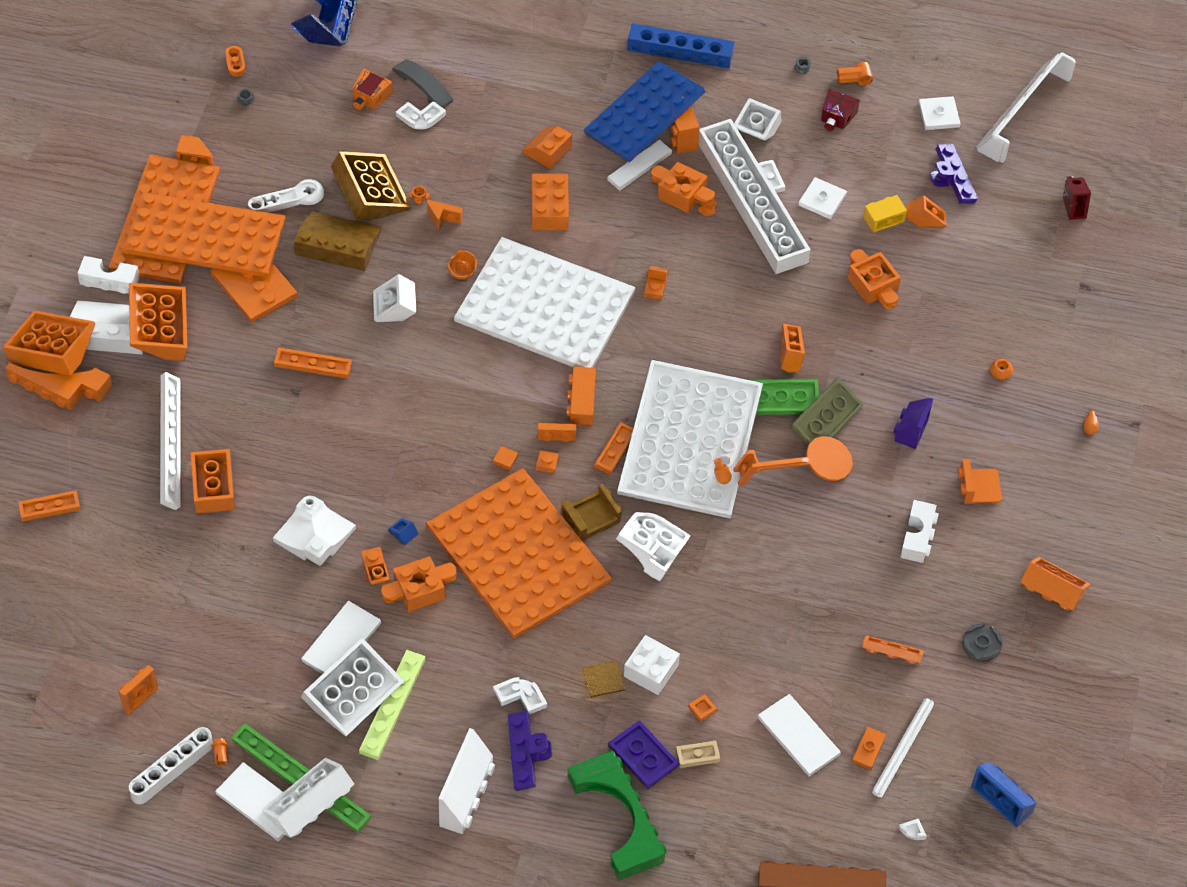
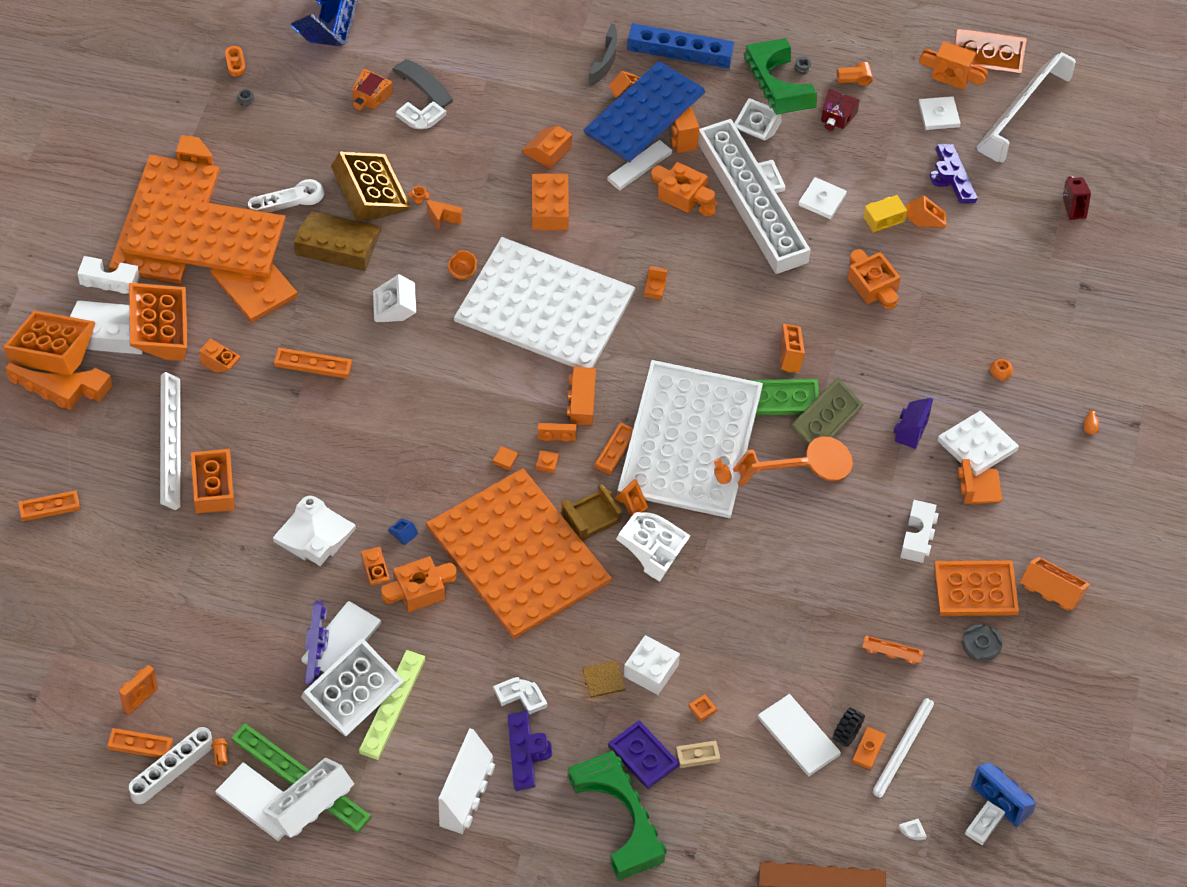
none -> orange plate [107,728,173,759]
none -> orange slope [199,338,241,373]
none -> plate [305,600,329,684]
none -> dark grey slope [589,23,617,86]
none -> orange slope [609,71,640,99]
none -> orange slope [614,479,648,518]
none -> green arch [744,38,817,115]
none -> black tyre [832,707,865,747]
none -> orange brick [919,41,988,90]
none -> orange plate [934,561,1019,616]
none -> white plate [937,410,1019,477]
none -> slope [954,28,1027,73]
none -> white plate [965,801,1005,846]

